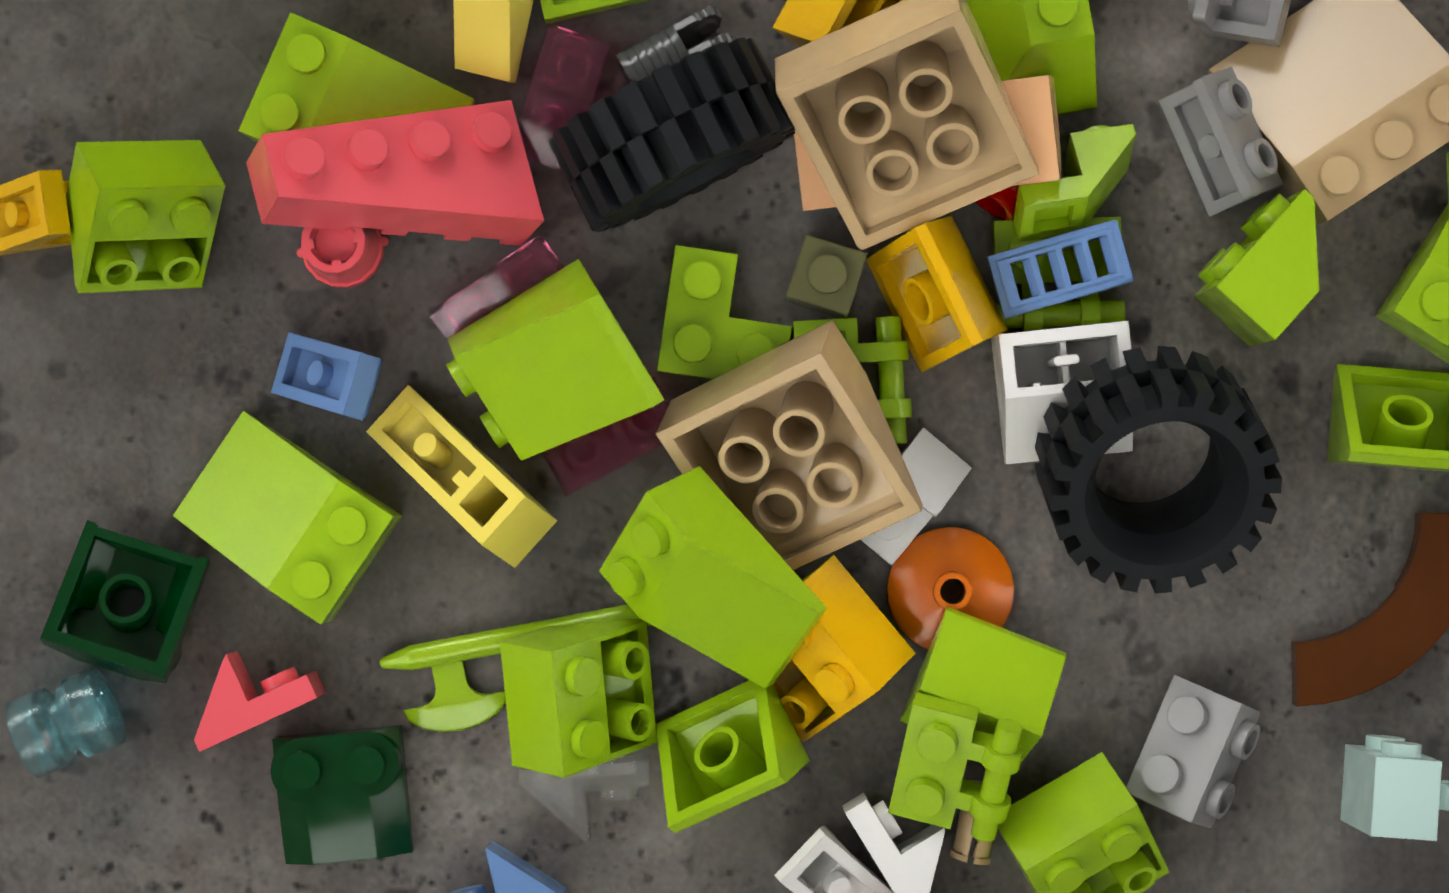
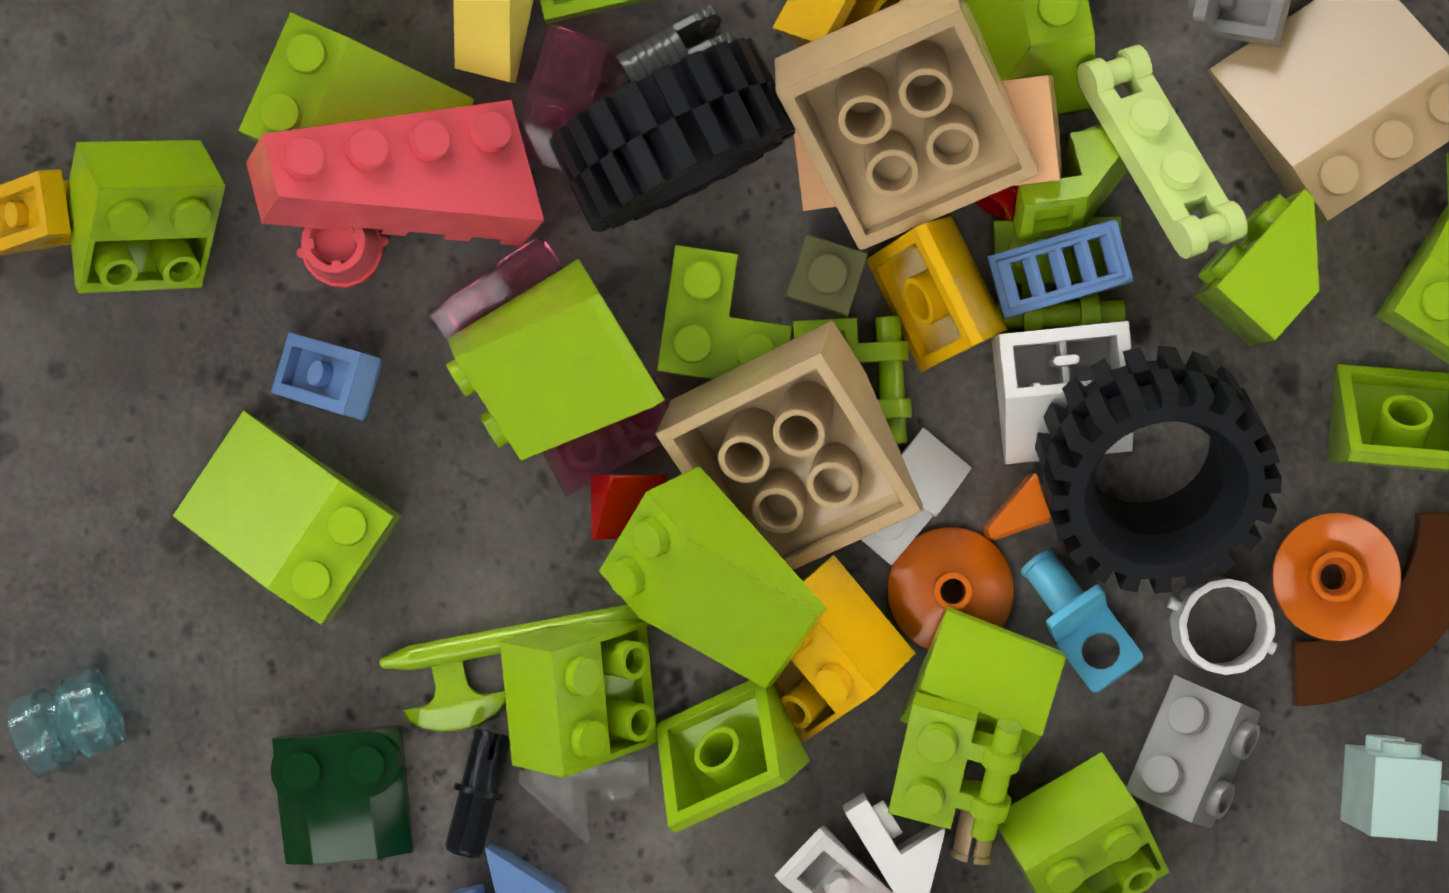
dark green slope [40,520,210,683] -> none
coral slope [194,651,326,752] -> none
light yellow slope [366,385,558,568] -> none
light grey bracket [1159,67,1283,217] -> none
none -> black axle [445,727,510,858]
none -> red slope [591,474,666,540]
none -> orange slope [982,473,1051,540]
none -> medium azure bracket [1020,548,1143,693]
none -> yellowish green plate [1077,45,1248,259]
none -> white piece [1167,577,1277,675]
none -> orange dish [1271,513,1401,641]

